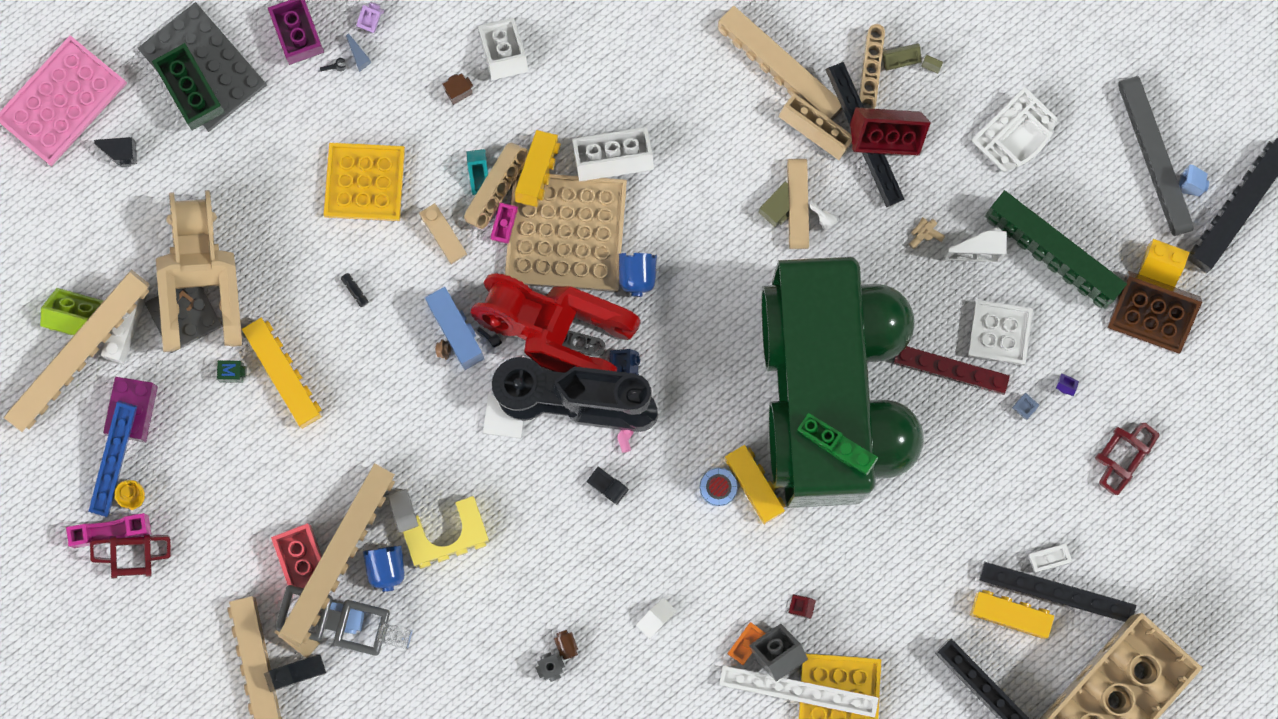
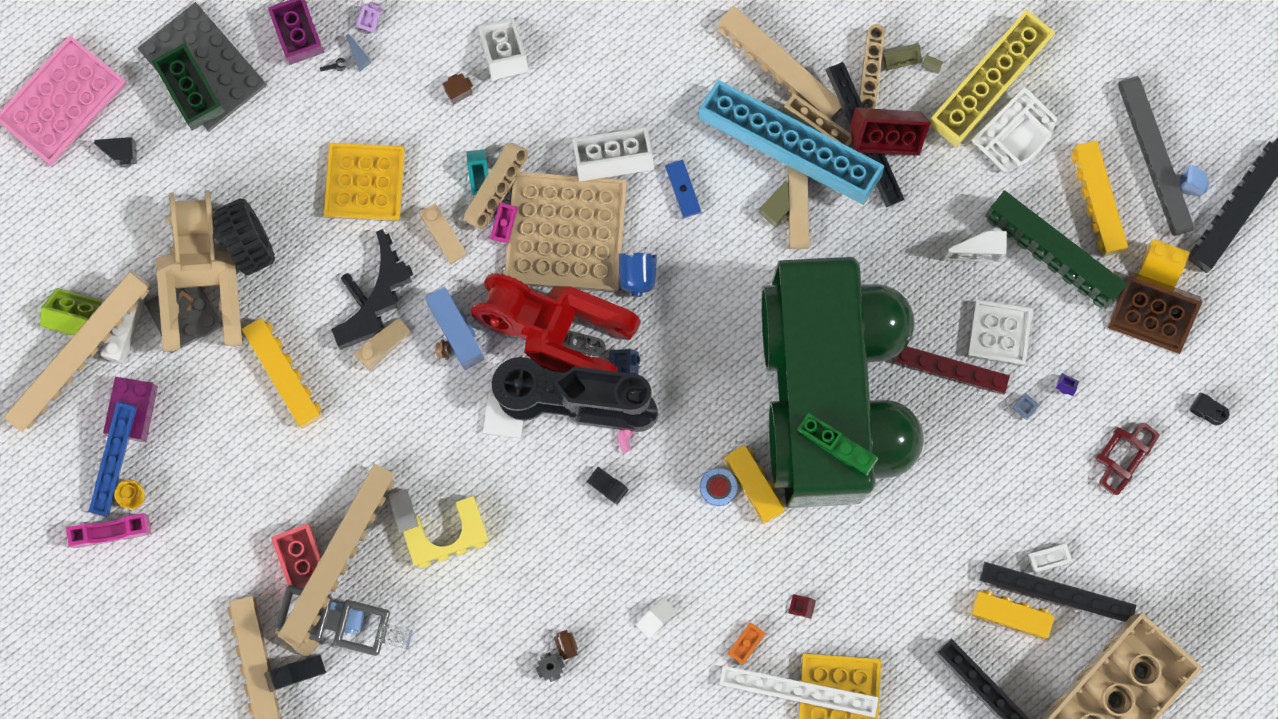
dark red bar [90,534,171,579] -> none
dark green brick [217,360,247,383] -> none
blue cylinder [363,545,405,592] -> none
black hand [477,327,502,347] -> none
yellow brick [515,130,561,207] -> none
dark grey brick [749,624,808,682] -> none
white piece [810,203,838,230] -> none
tan piece [909,217,945,249] -> none
none -> black tyre [214,198,275,275]
none -> black arch [331,229,413,350]
none -> tan slope [354,318,411,371]
none -> blue tile [665,159,702,219]
none -> medium azure brick [699,80,884,205]
none -> light yellow brick [930,9,1055,148]
none -> yellow brick [1071,140,1128,257]
none -> black piece [1189,393,1230,426]

